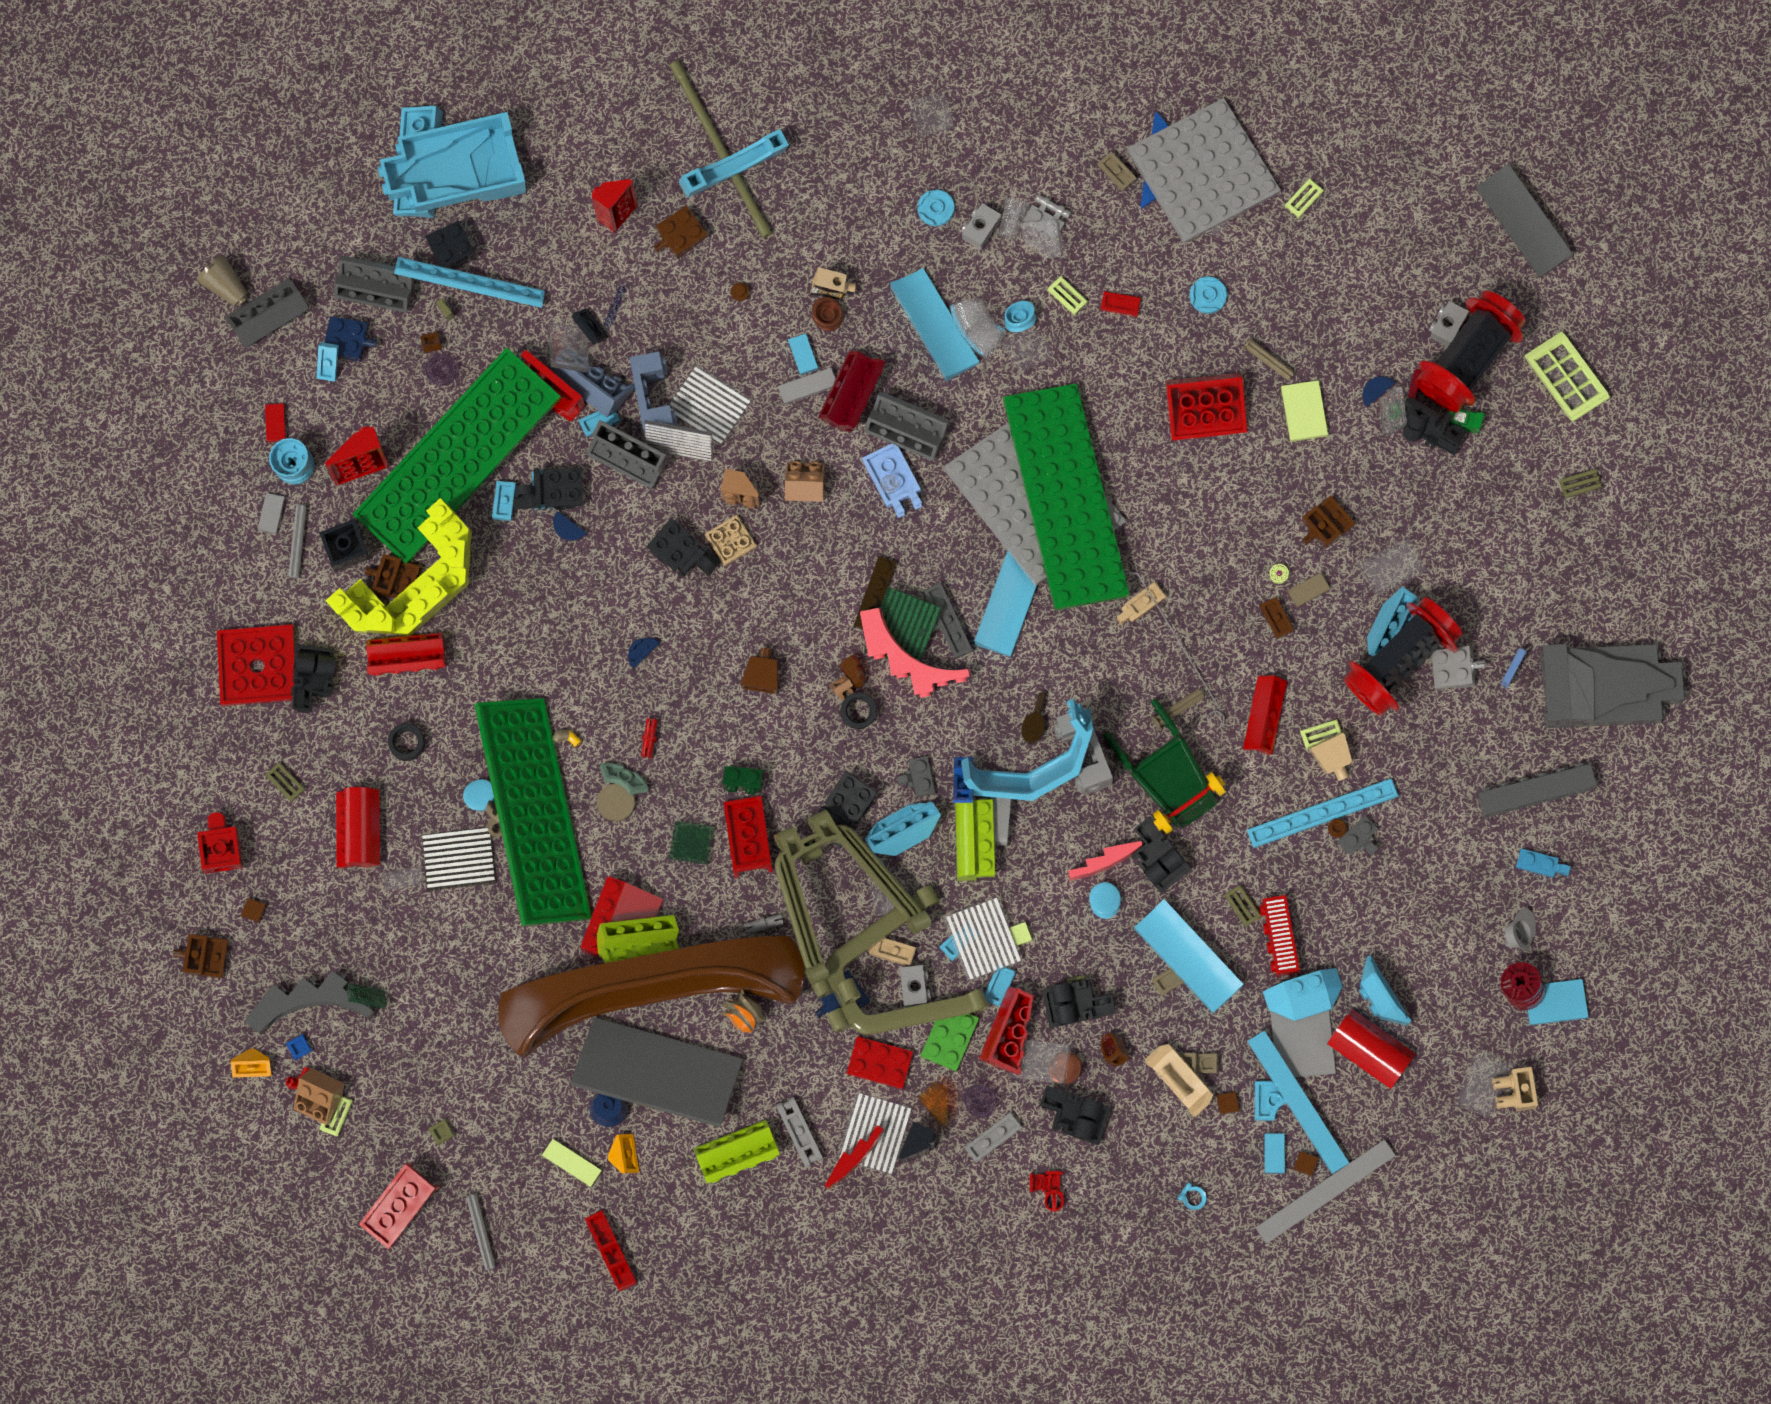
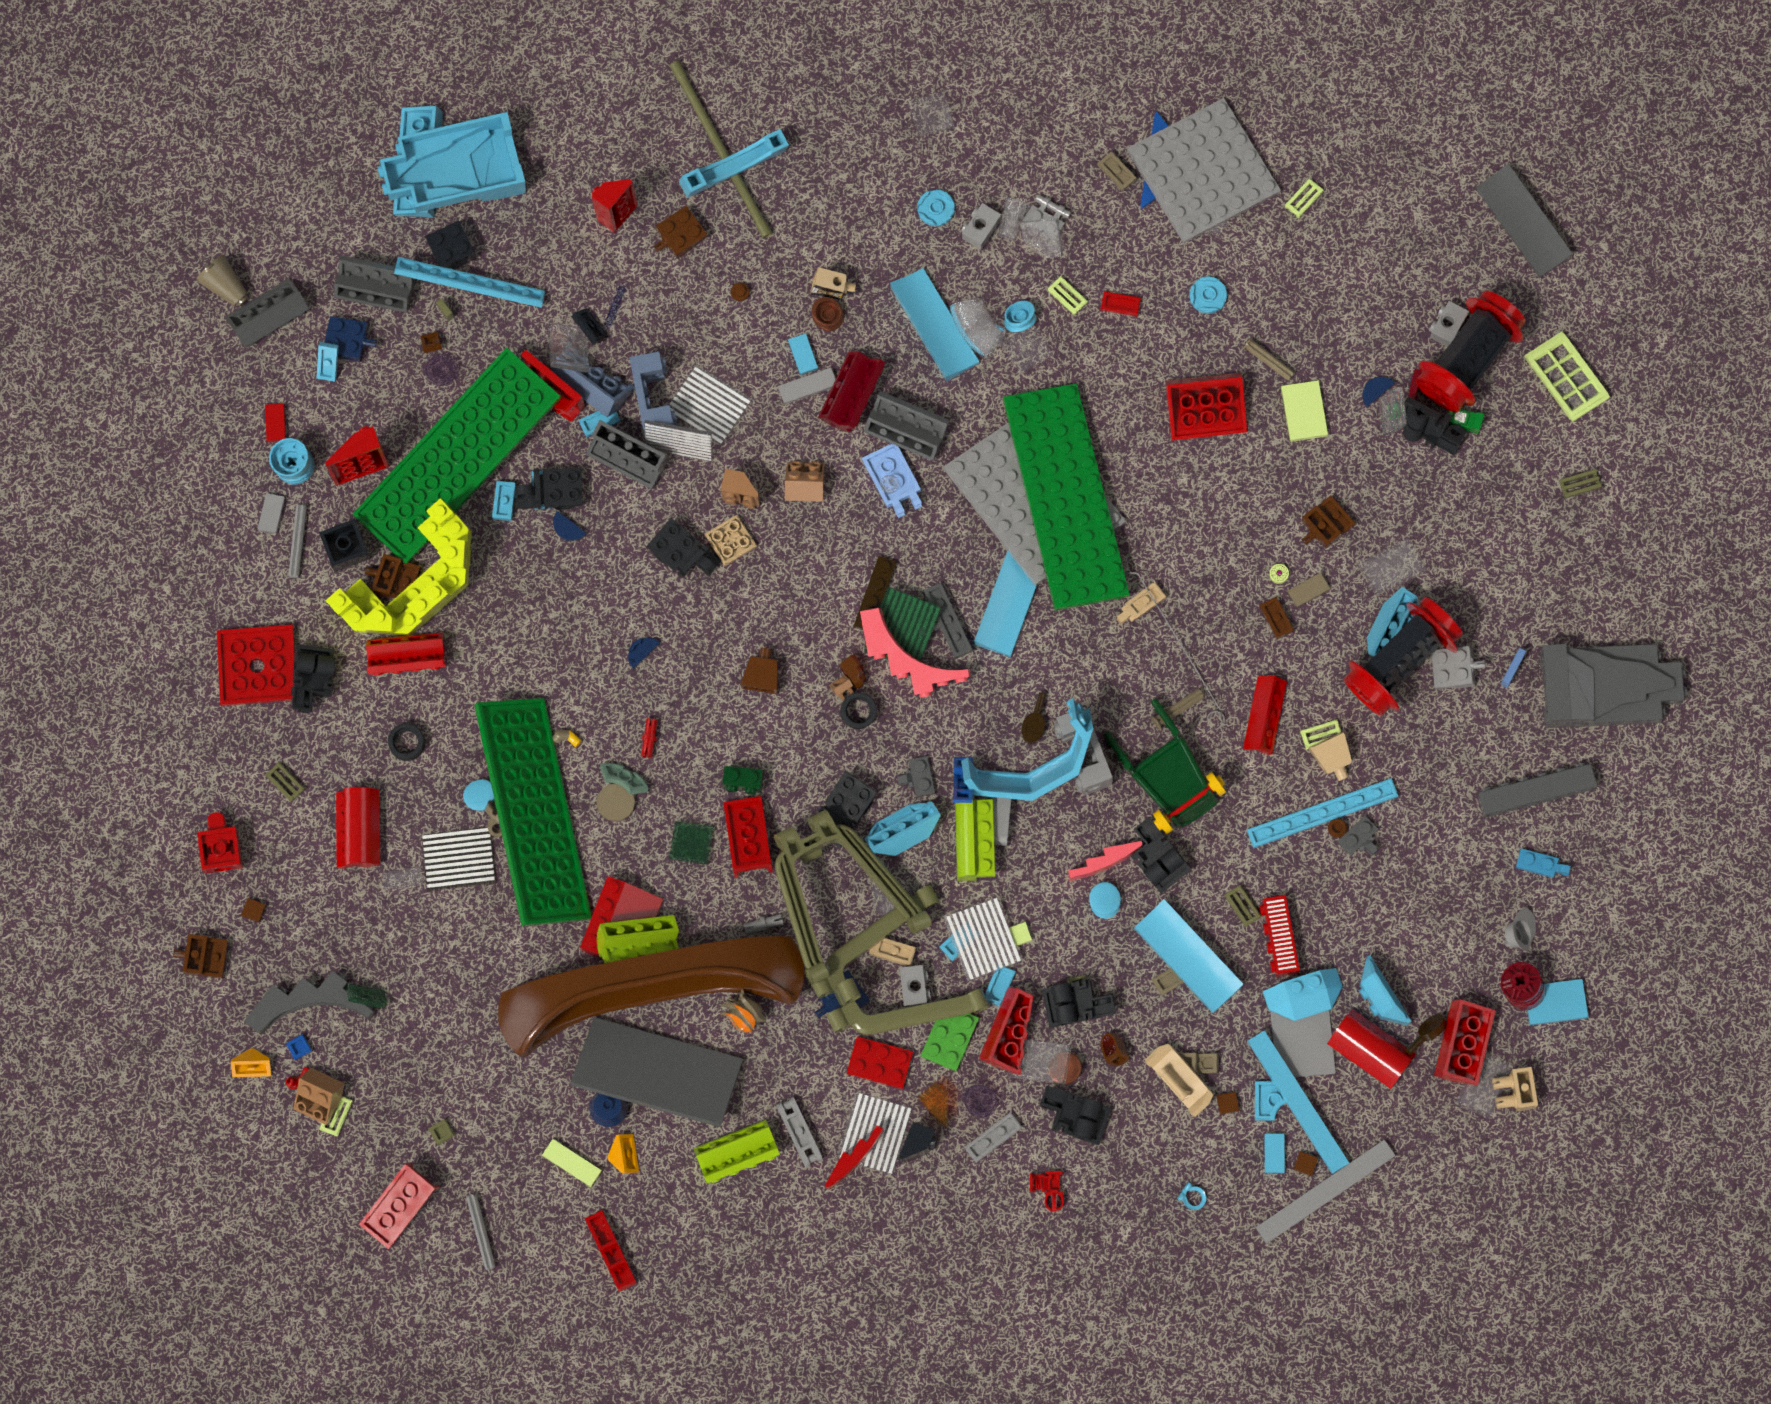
none -> dark brown piece [1405,1014,1447,1055]
none -> red slope [1434,999,1496,1086]

